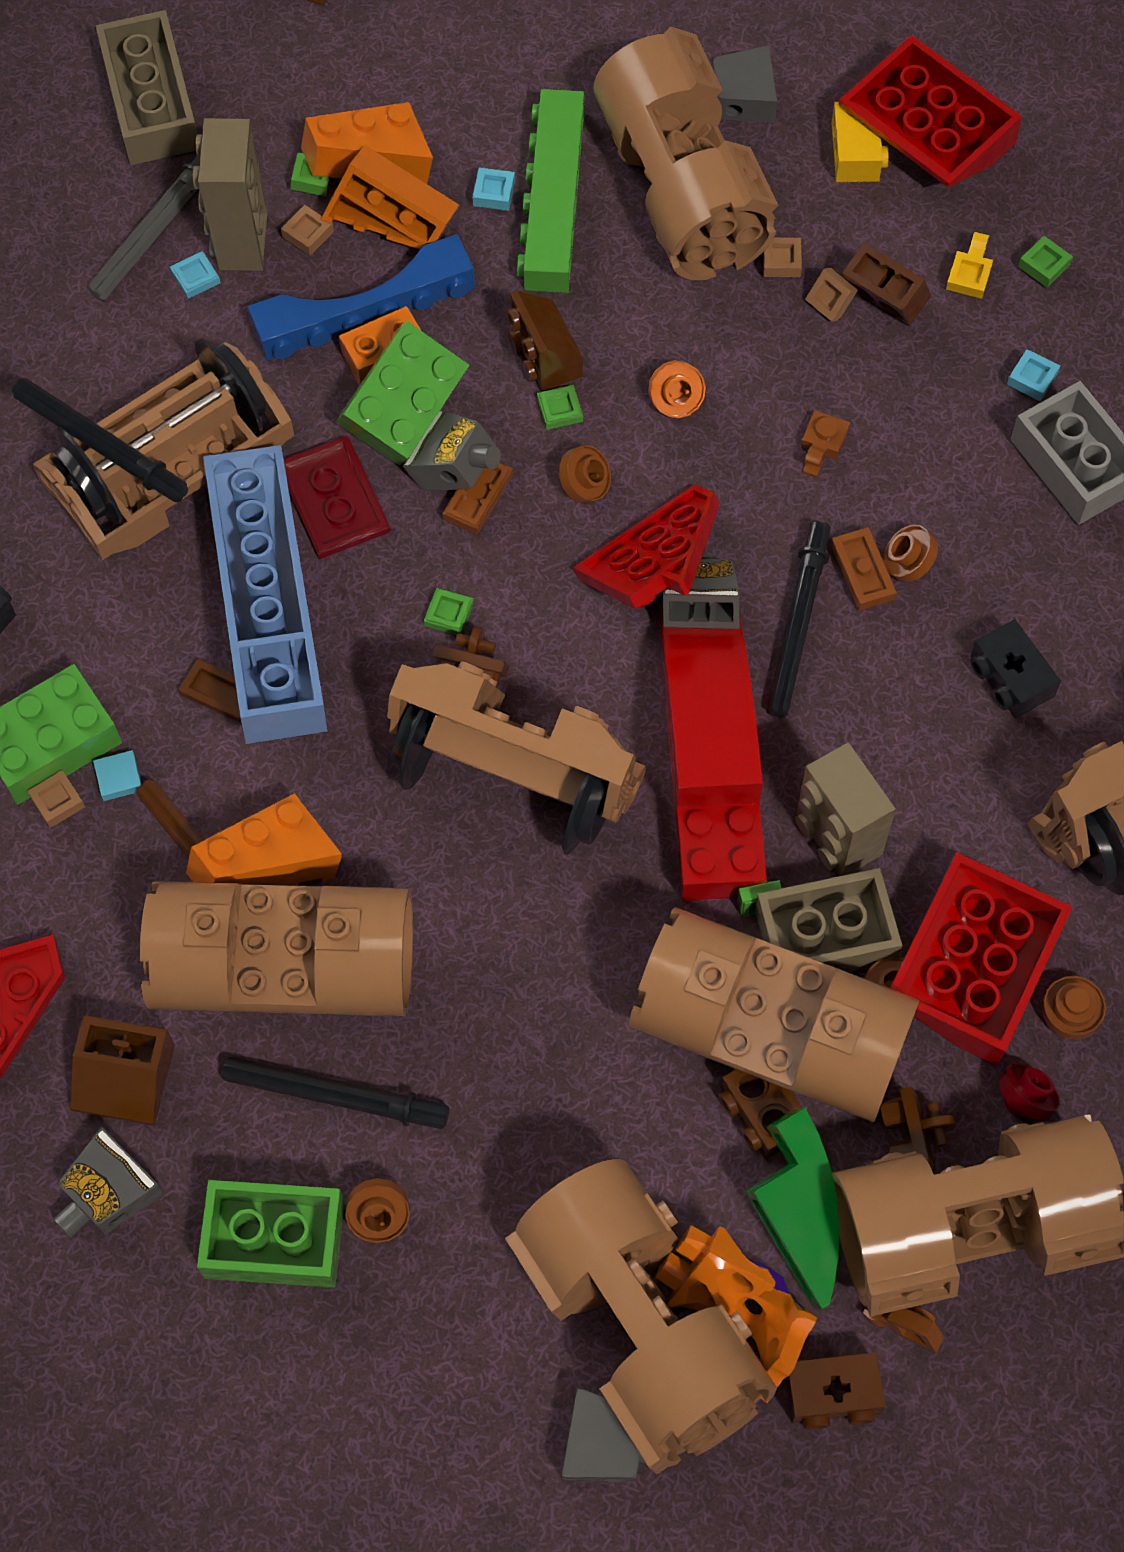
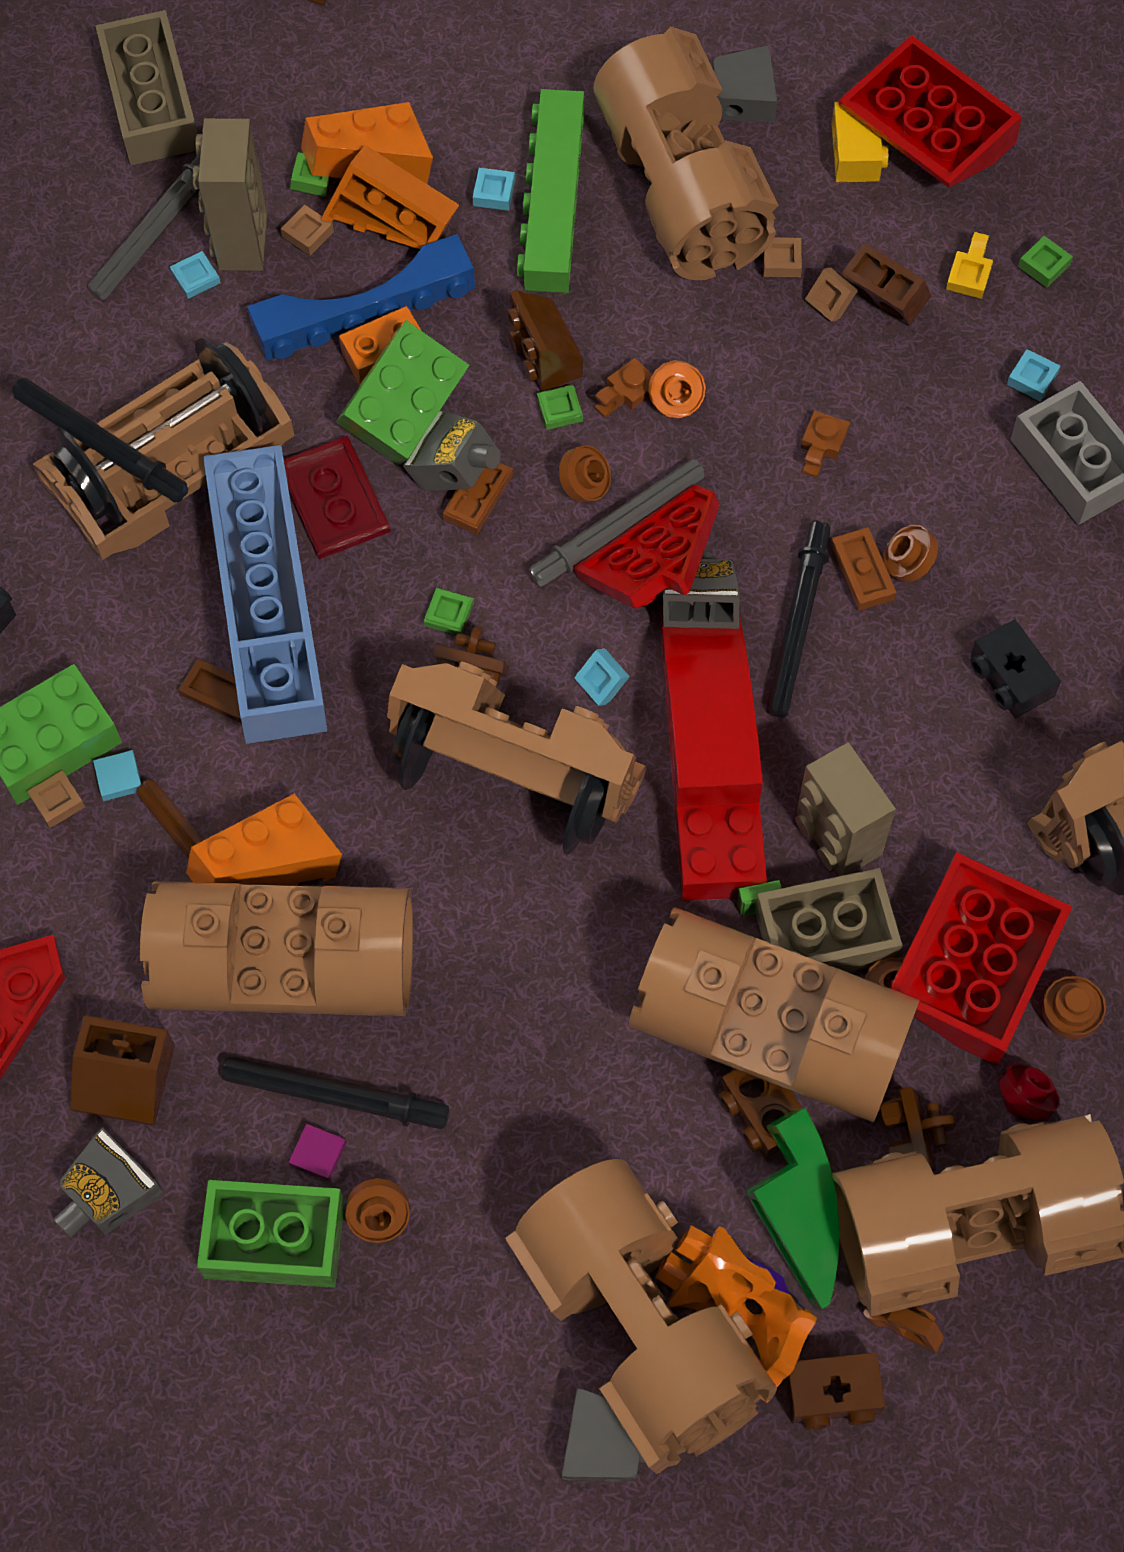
none -> magenta tile [288,1124,347,1182]
none -> dark grey axle [529,459,704,587]
none -> medium azure plate [574,648,630,706]
none -> dark orange plate [594,358,653,418]

